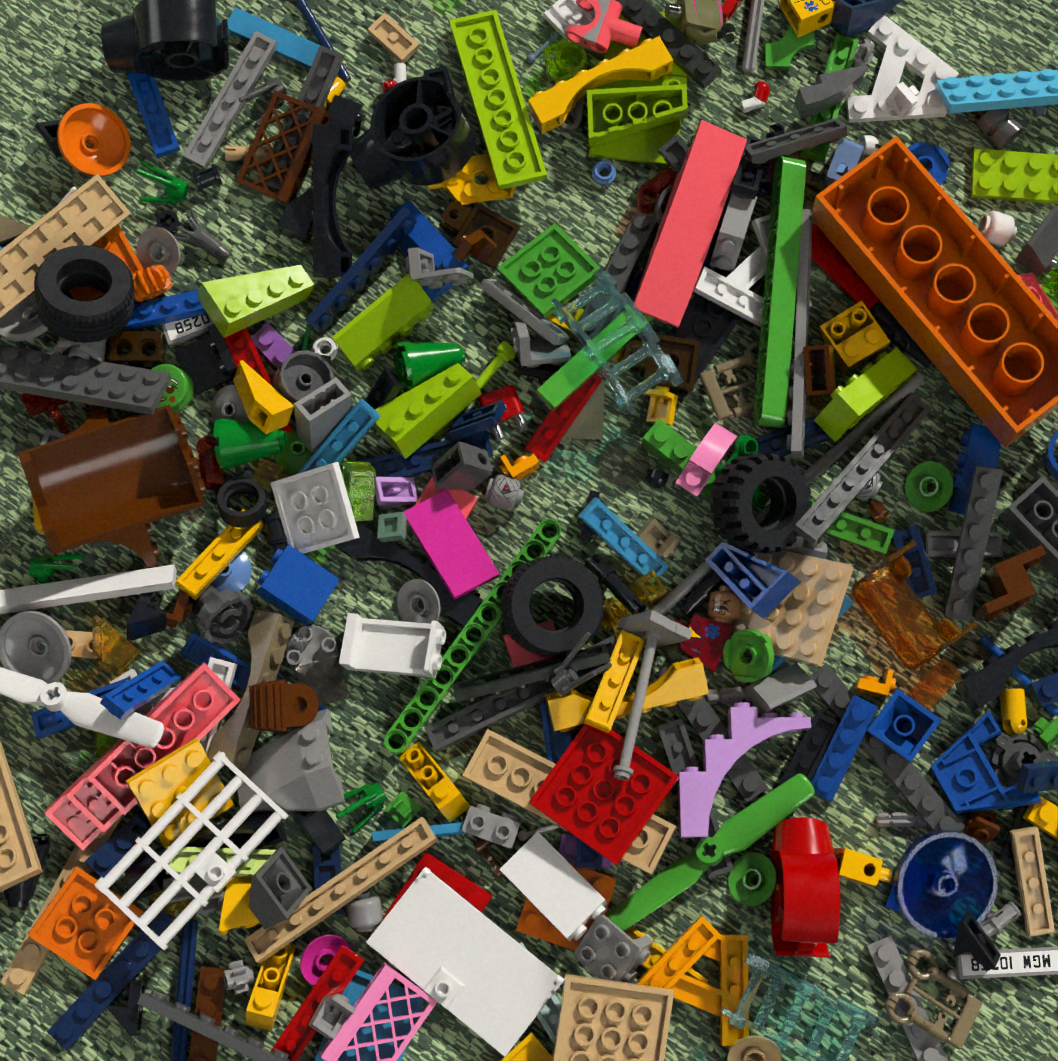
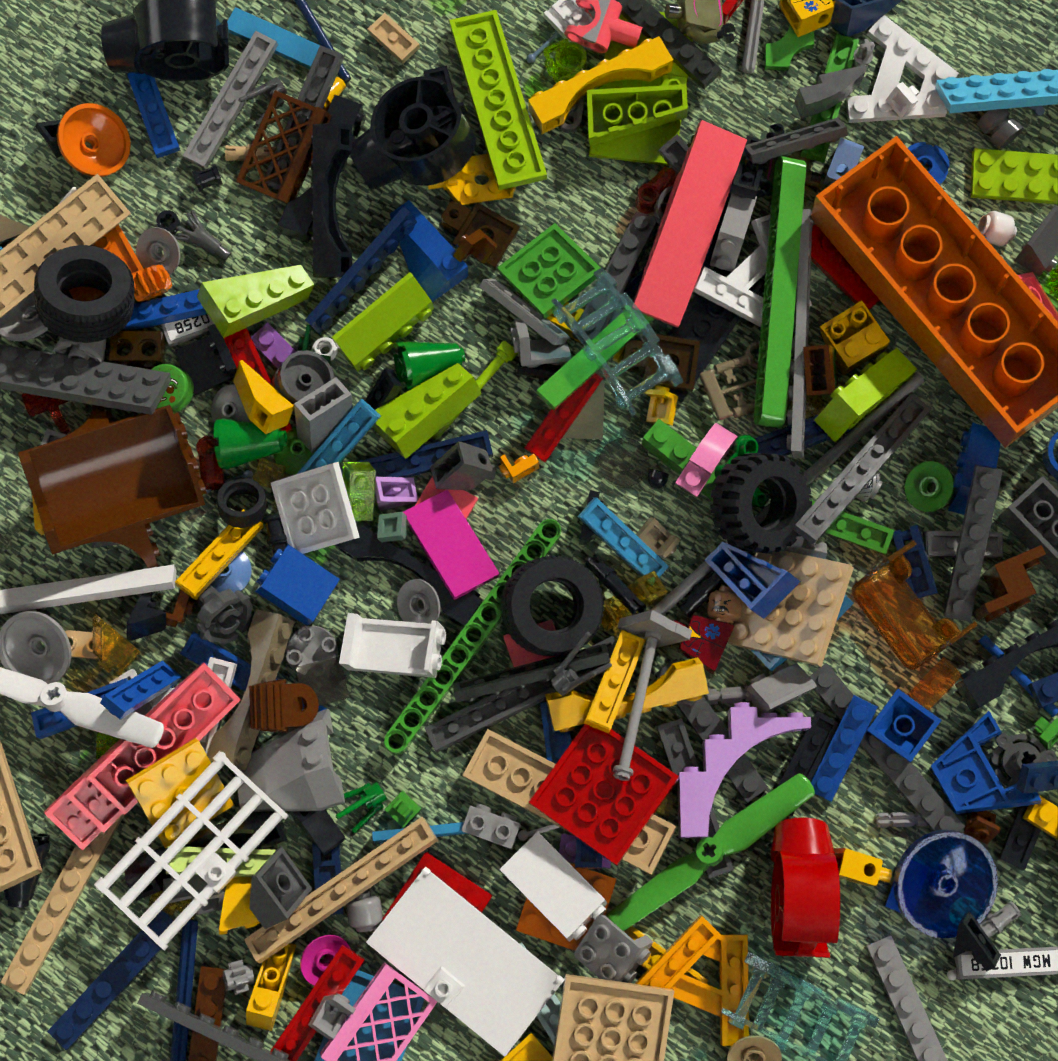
orange plate [28,866,143,980] -> none
green plant [29,554,83,584] -> none
dark blue plate [85,810,152,878] -> none
black slope [106,979,146,1036] -> none
green plant [135,160,189,205] -> none
white arm [382,63,407,93] -> none
yellow slope [398,741,470,823] -> none
light grey bracket [406,247,474,289] -> none
dark blue plate [449,400,506,442] -> none
reddish brown piece [473,839,504,879] -> none
red piece [476,385,528,441] -> none
light grey head [485,475,524,511] -> none
medium blue plate [591,160,616,185] -> none
bright green plate [723,629,774,682] -> none
bright green dish [728,852,777,906] -> none
arm [740,81,770,113] -> none
light orange bracket [853,669,896,699] -> none
white hinge [859,135,879,155] -> none
reddish brown plate [866,500,889,524] -> none
black piece [872,304,932,368] -> none
dark tan piece [884,949,982,1050] -> none
yellow piece [999,689,1027,735] -> none
tan tile [1010,826,1055,937] -> none

